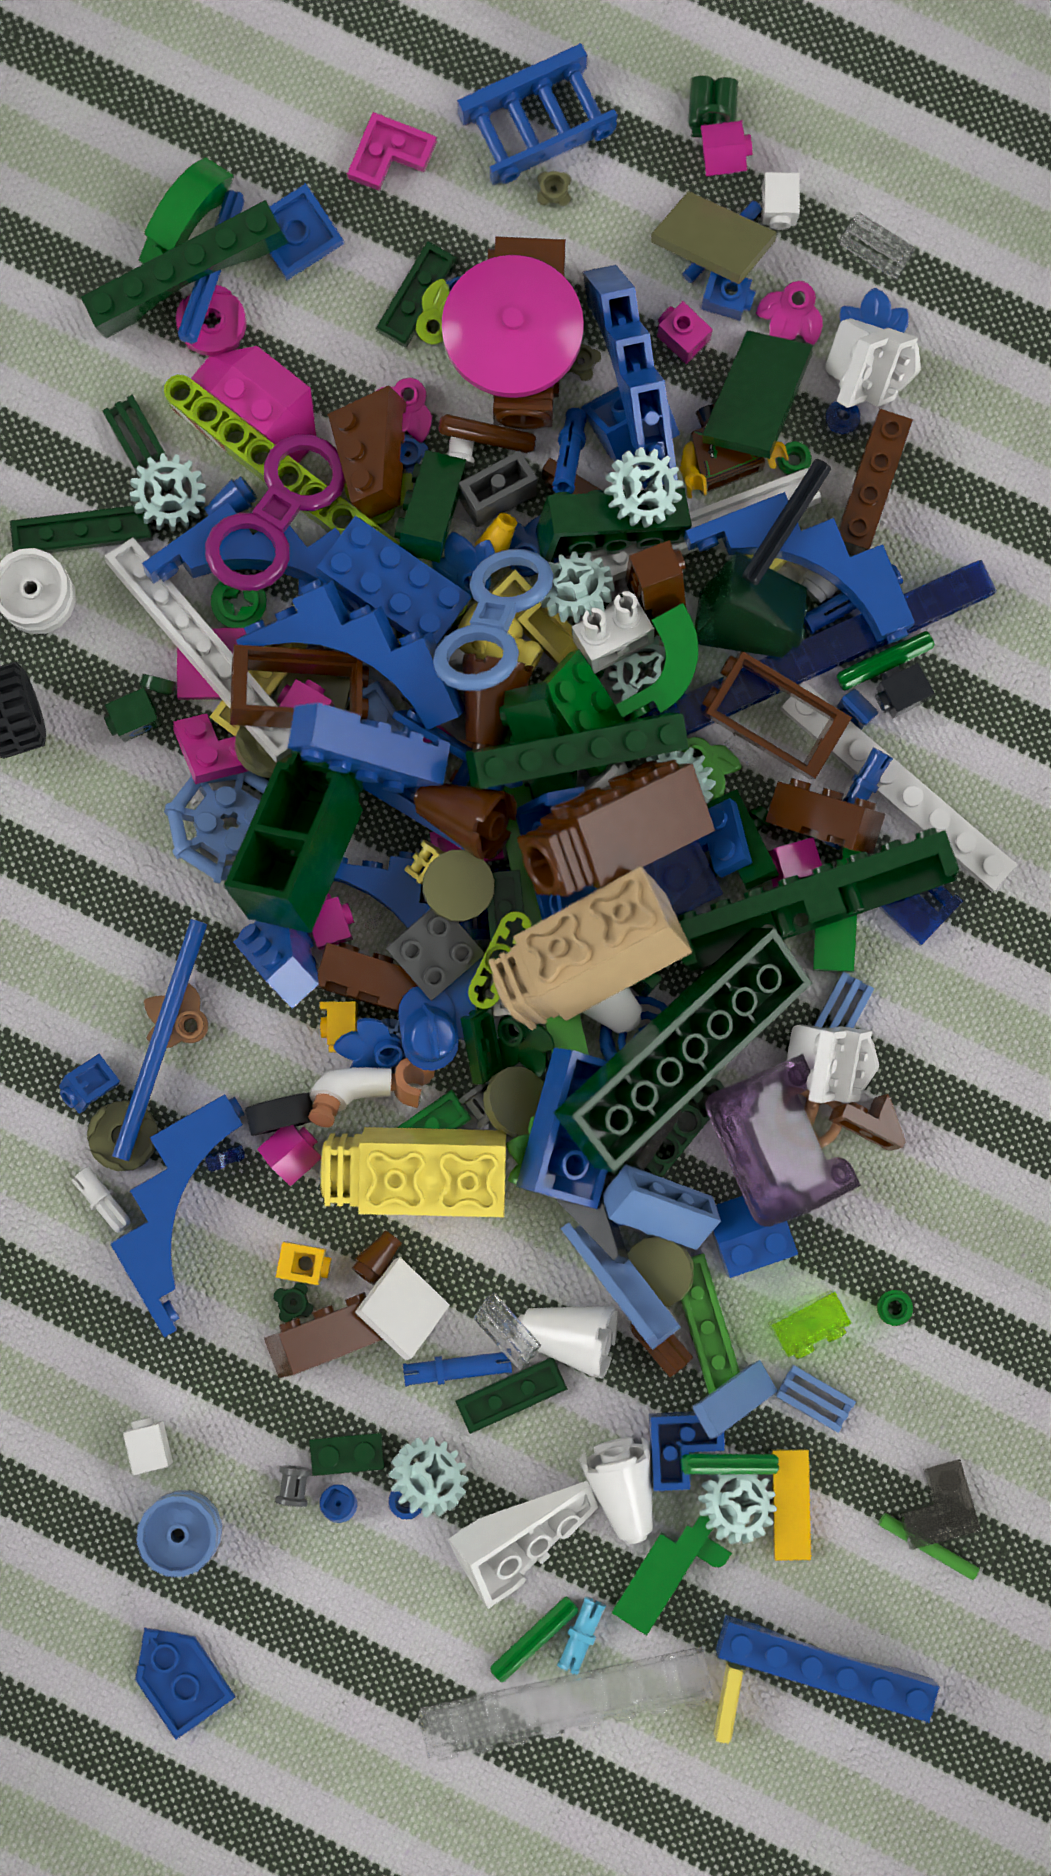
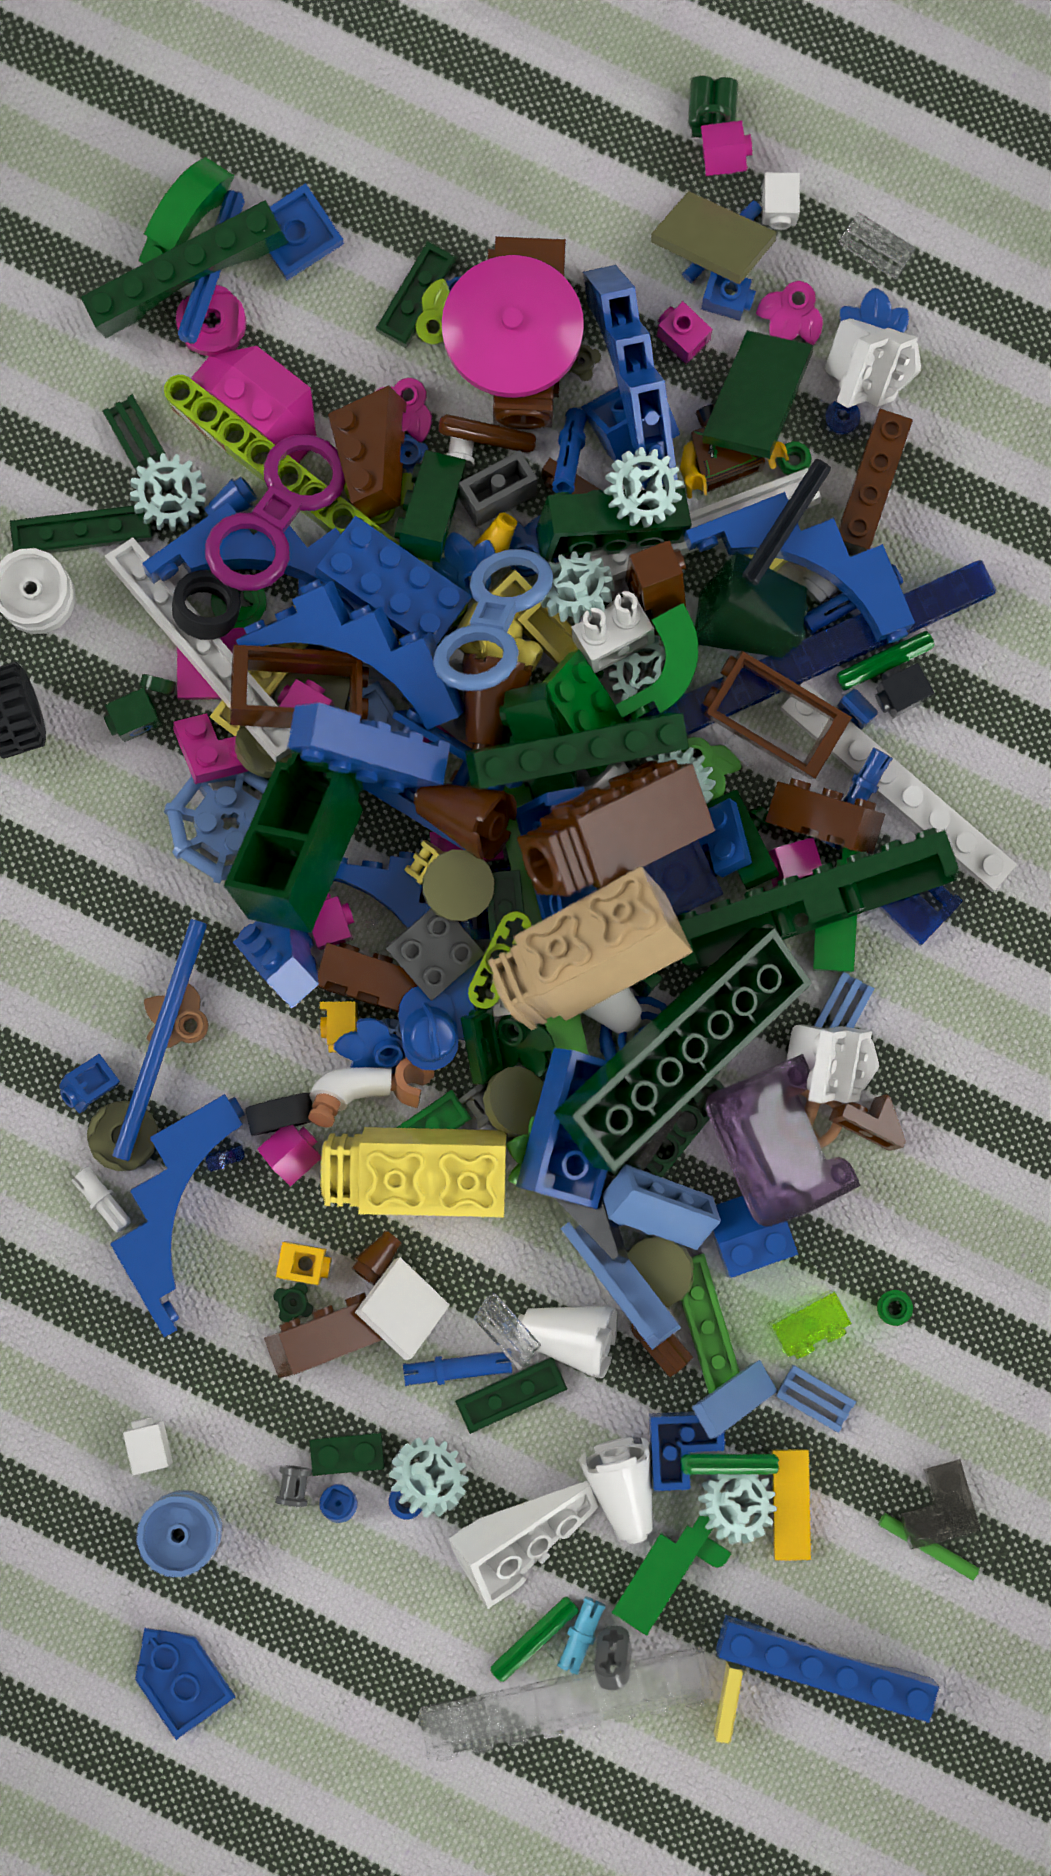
dark pink plate [347,112,437,191] -> none
blue fence [457,43,617,185] -> none
olive plate [537,171,571,206] -> none
none -> black tyre [172,570,241,640]
none -> dark grey beam [594,1626,632,1691]

